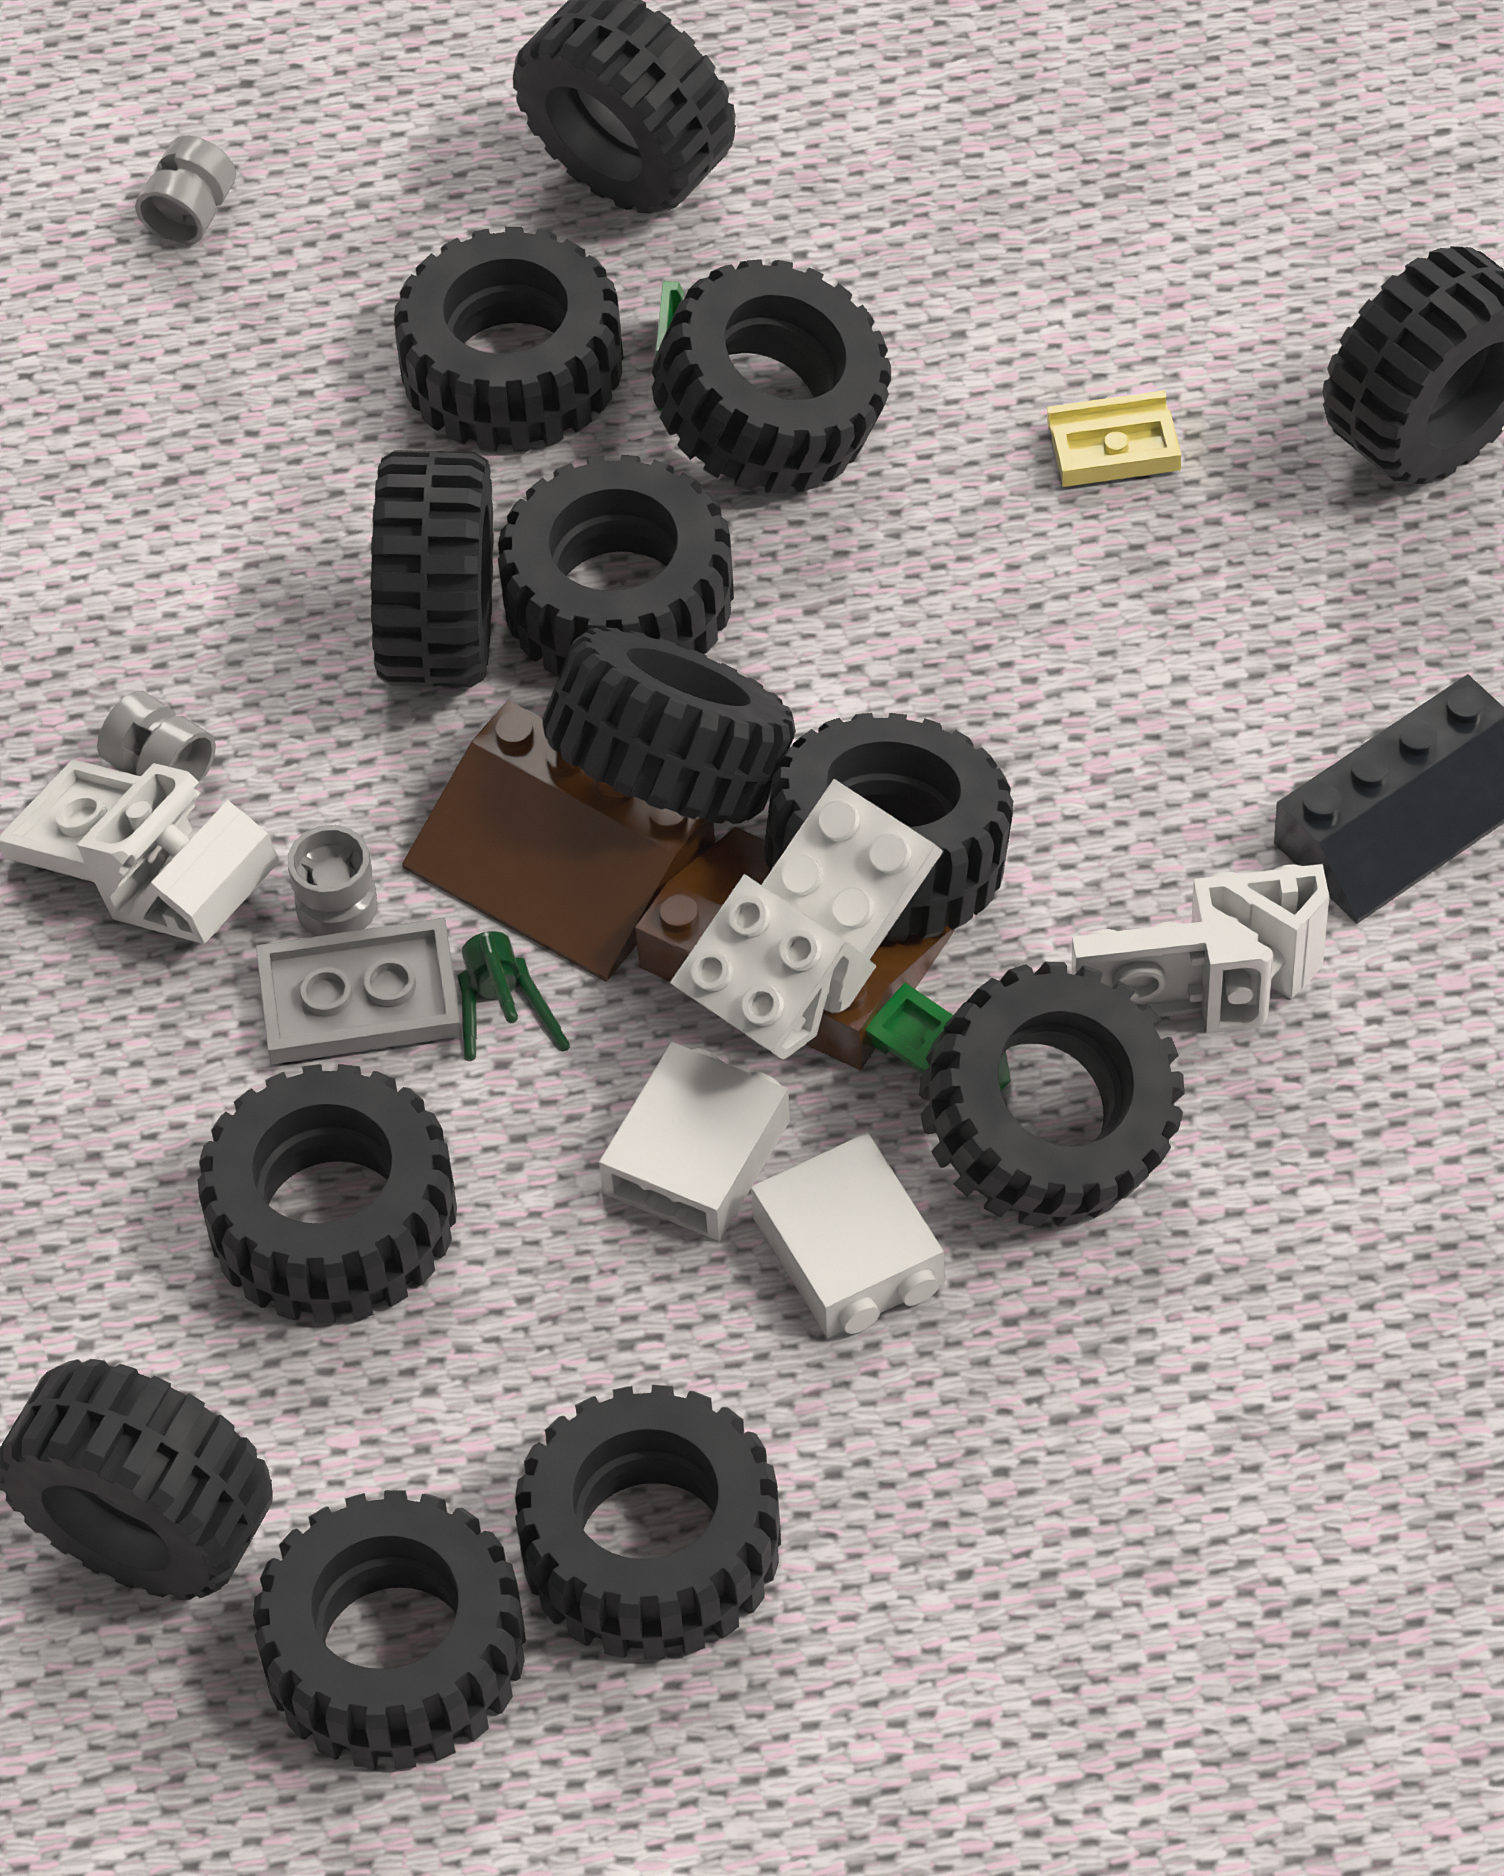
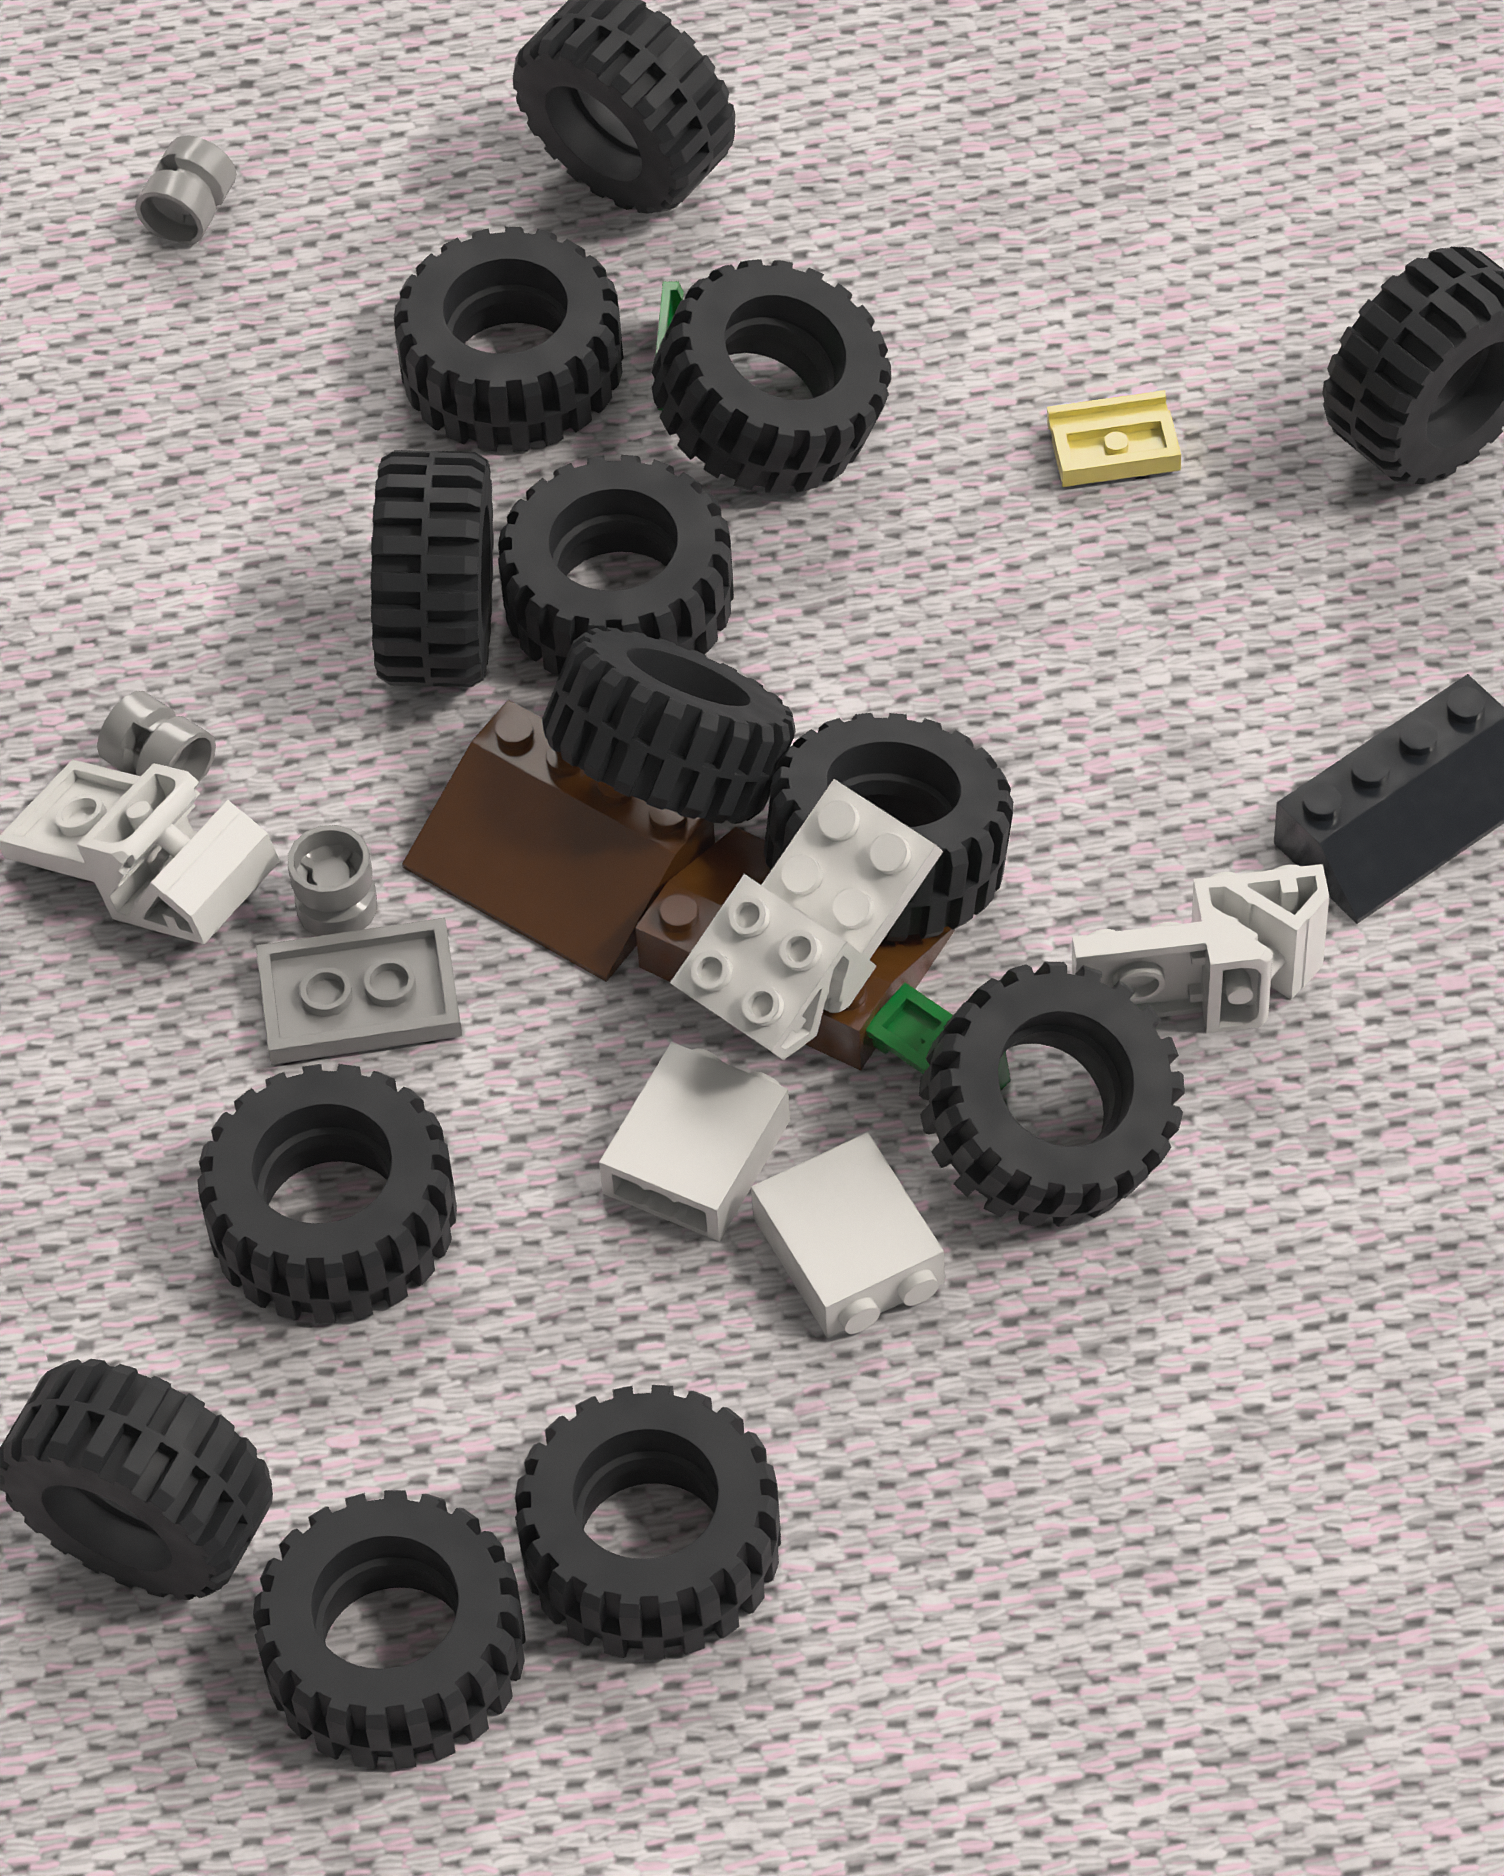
dark green plant [457,931,570,1061] -> none

